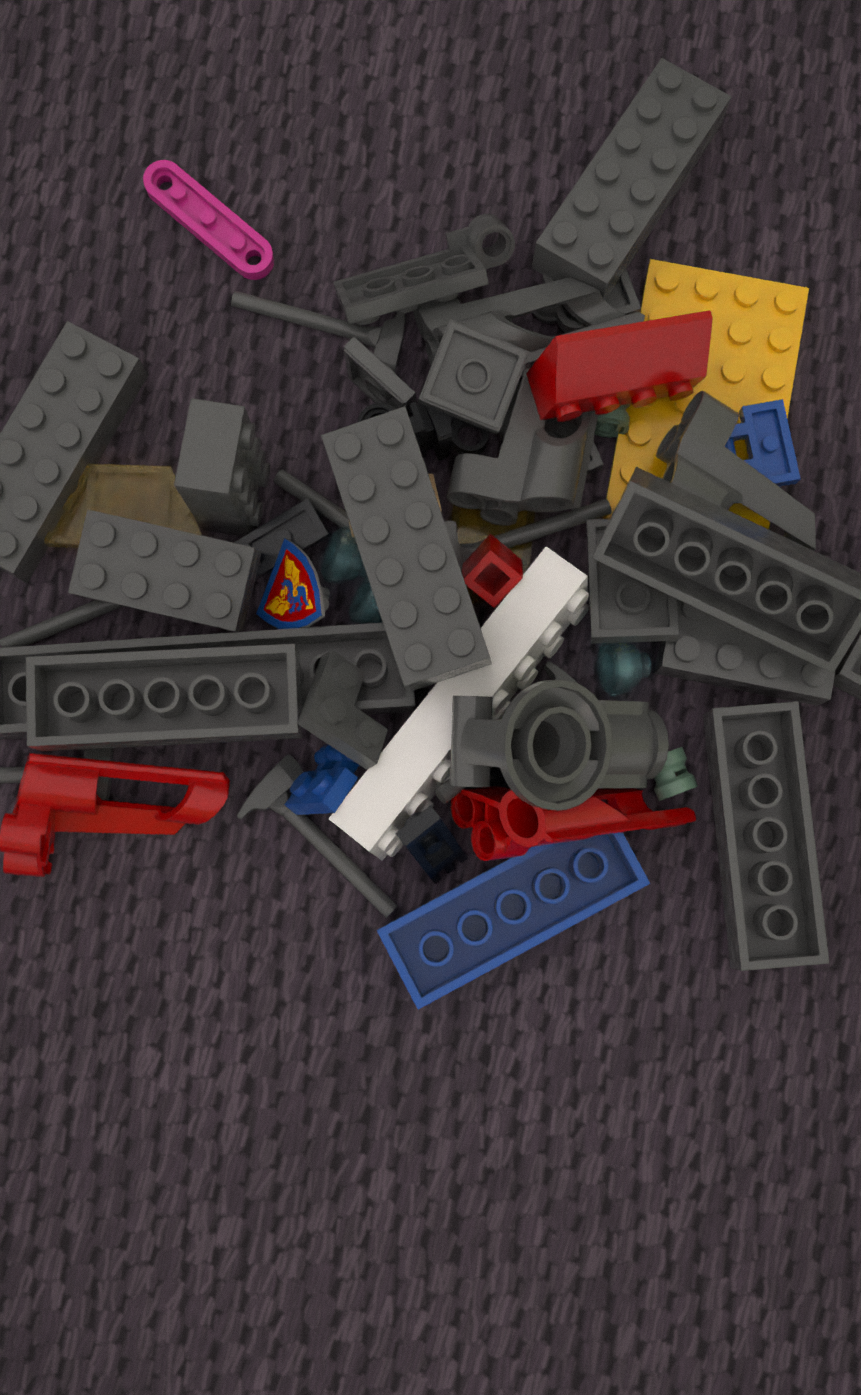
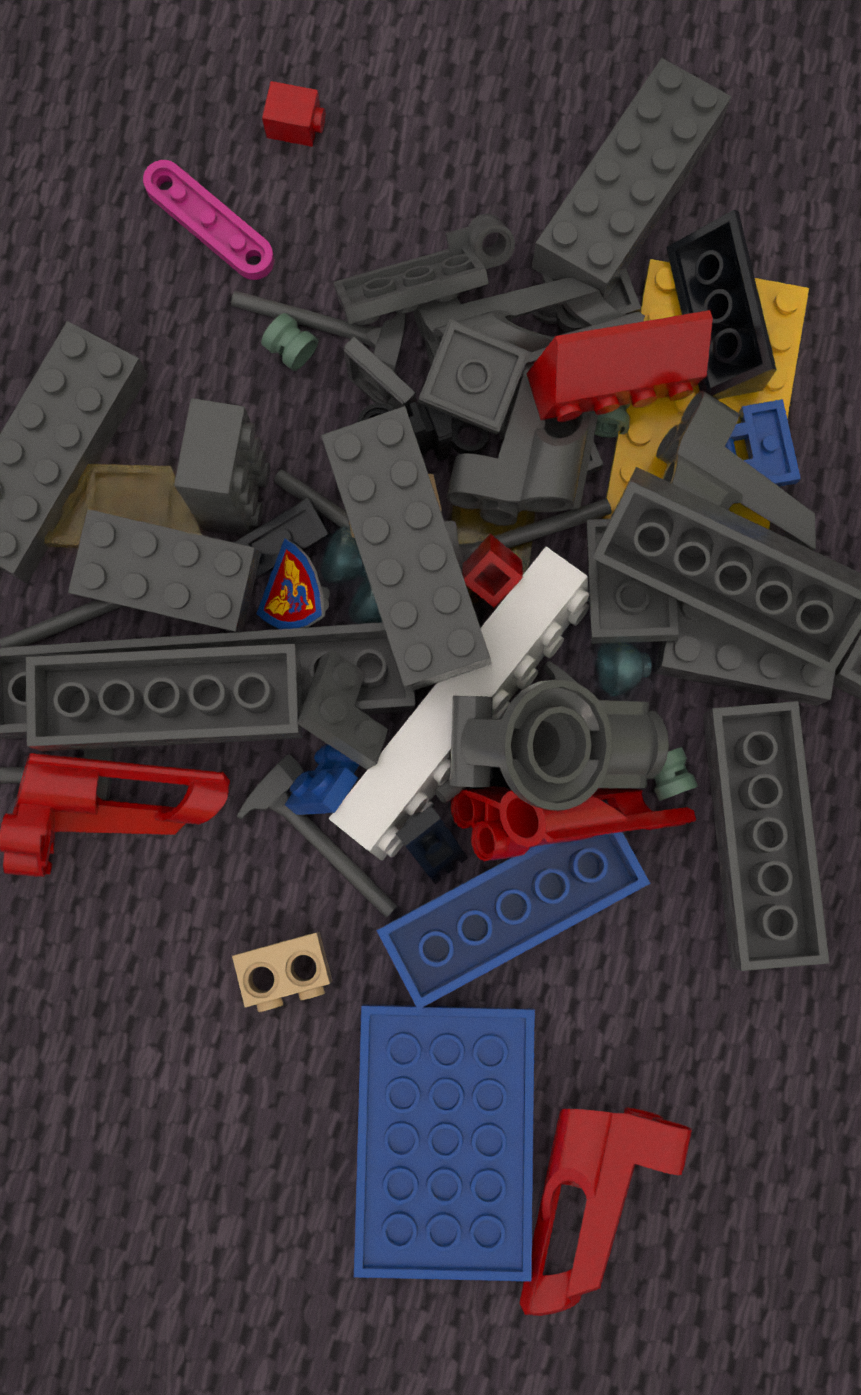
none -> tan brick [232,932,332,1012]
none -> sand green wheel [261,313,319,371]
none -> red brick [262,81,326,147]
none -> blue plate [354,1004,535,1281]
none -> red panel [519,1107,692,1316]
none -> black slope [666,210,777,399]

